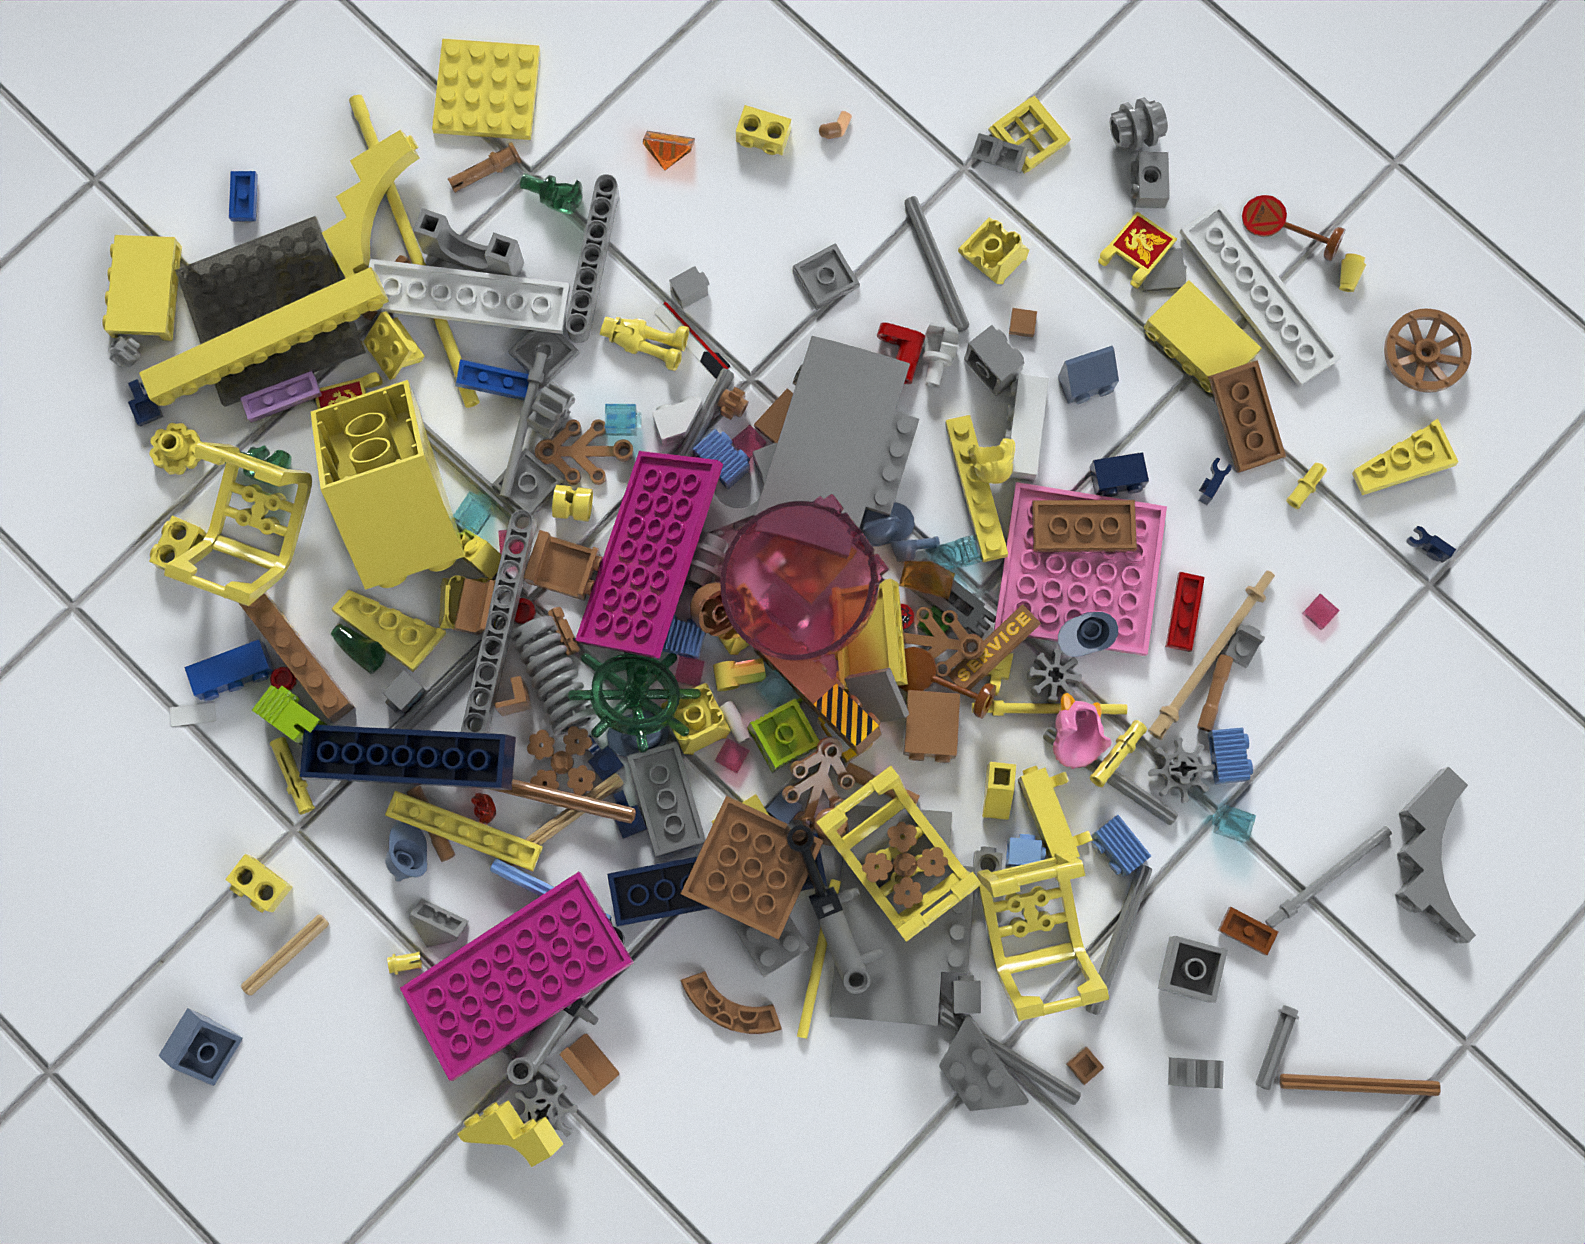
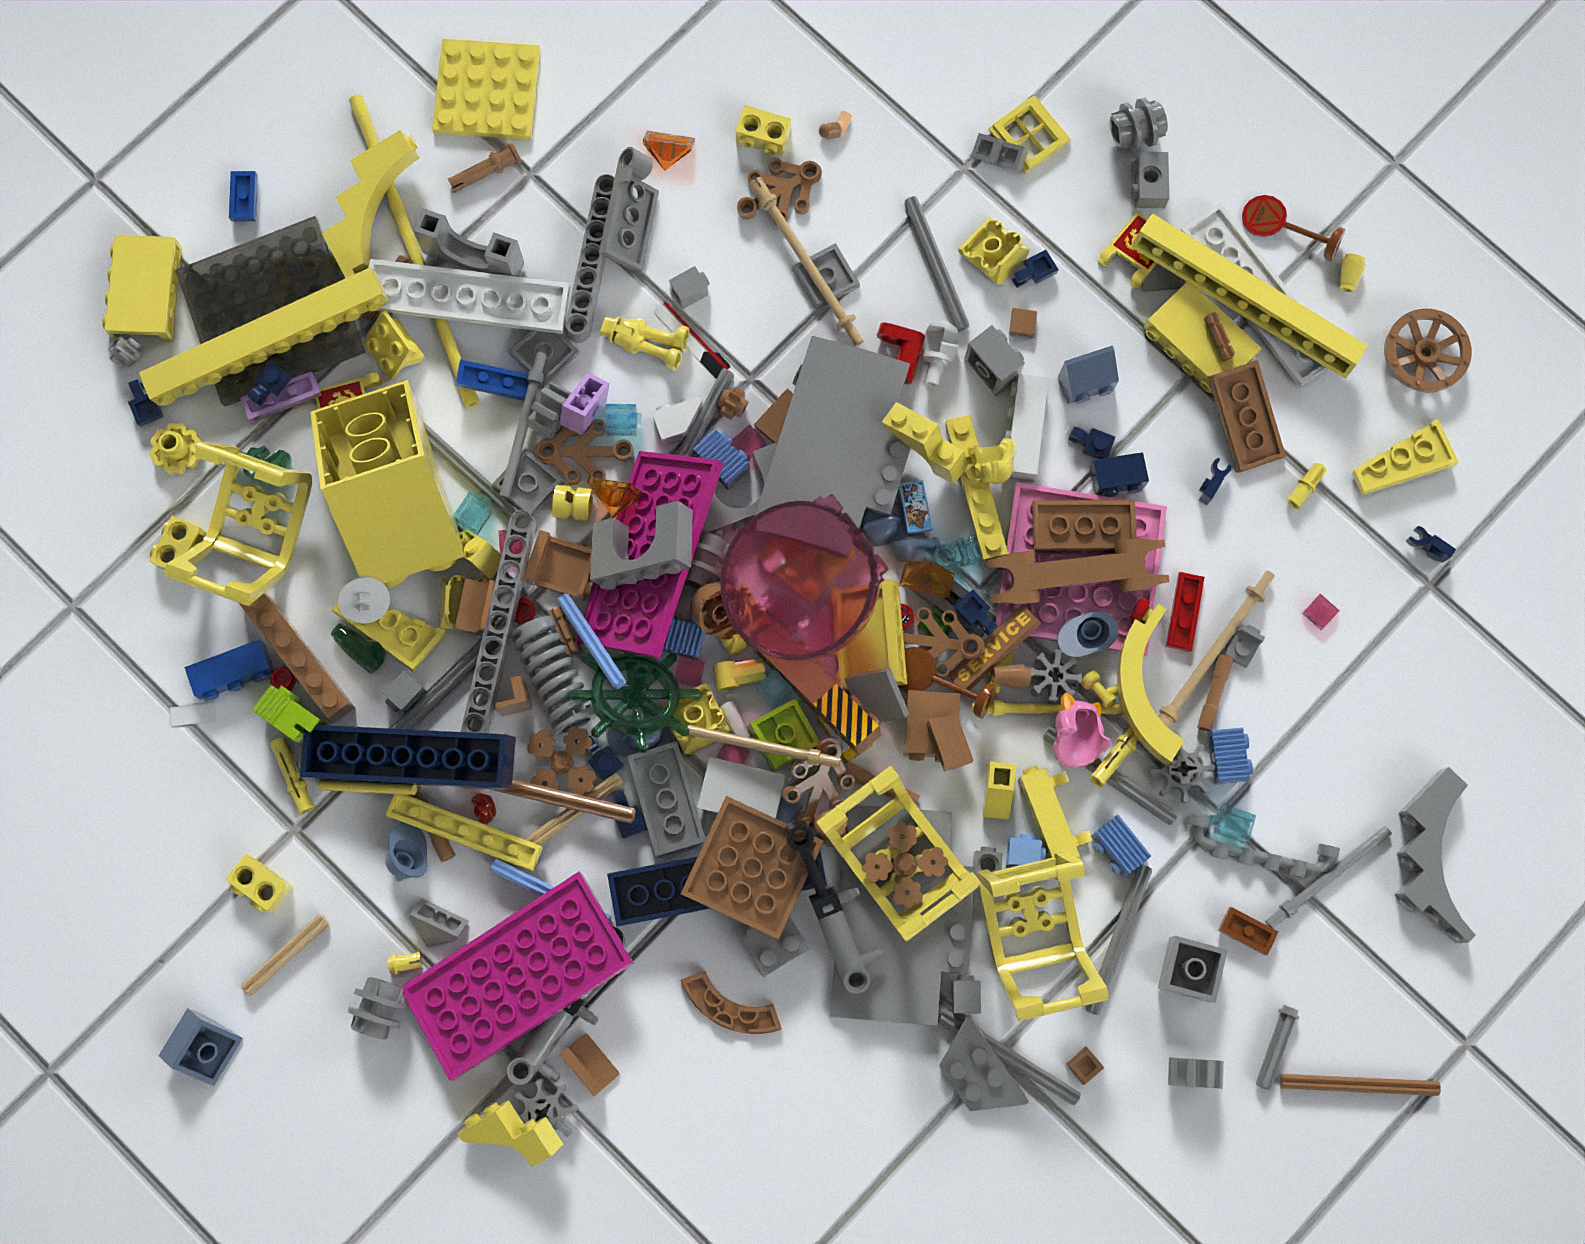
clear green piece [520,173,583,215] -> none
light yellow bar [797,879,841,1039] -> none
none -> dark blue plate [248,360,292,406]
none -> light yellow bar [318,780,417,795]
none -> white piece [337,576,391,624]
none -> light grey piece [347,977,407,1040]
none -> light blue axle [557,594,626,690]
none -> lavender brick [560,372,610,435]
none -> clear orange slope [587,477,643,517]
none -> light grey arch [590,501,693,590]
none -> light grey hinge [599,147,659,272]
none -> tan bar [686,725,842,768]
none -> white tile [697,757,786,818]
none -> medium nougat plant [737,158,822,225]
none -> tan bar [748,177,864,346]
none -> light yellow arch [882,402,968,484]
none -> tile [898,480,933,535]
none -> medium nougat panel [927,713,973,772]
none -> dark blue plate [953,589,997,636]
none -> medium nougat piece [986,538,1169,605]
none -> medium nougat cone [991,664,1031,689]
none -> dark blue plate [1012,249,1059,288]
none -> dark blue plate [1068,427,1115,459]
none -> light yellow piece [1080,670,1118,709]
none -> light yellow arch [1117,604,1185,766]
none -> red tile [1129,597,1150,622]
none -> light yellow brick [1131,213,1368,379]
none -> light grey bar [1189,814,1340,878]
none -> medium nougat axle [1204,312,1235,361]

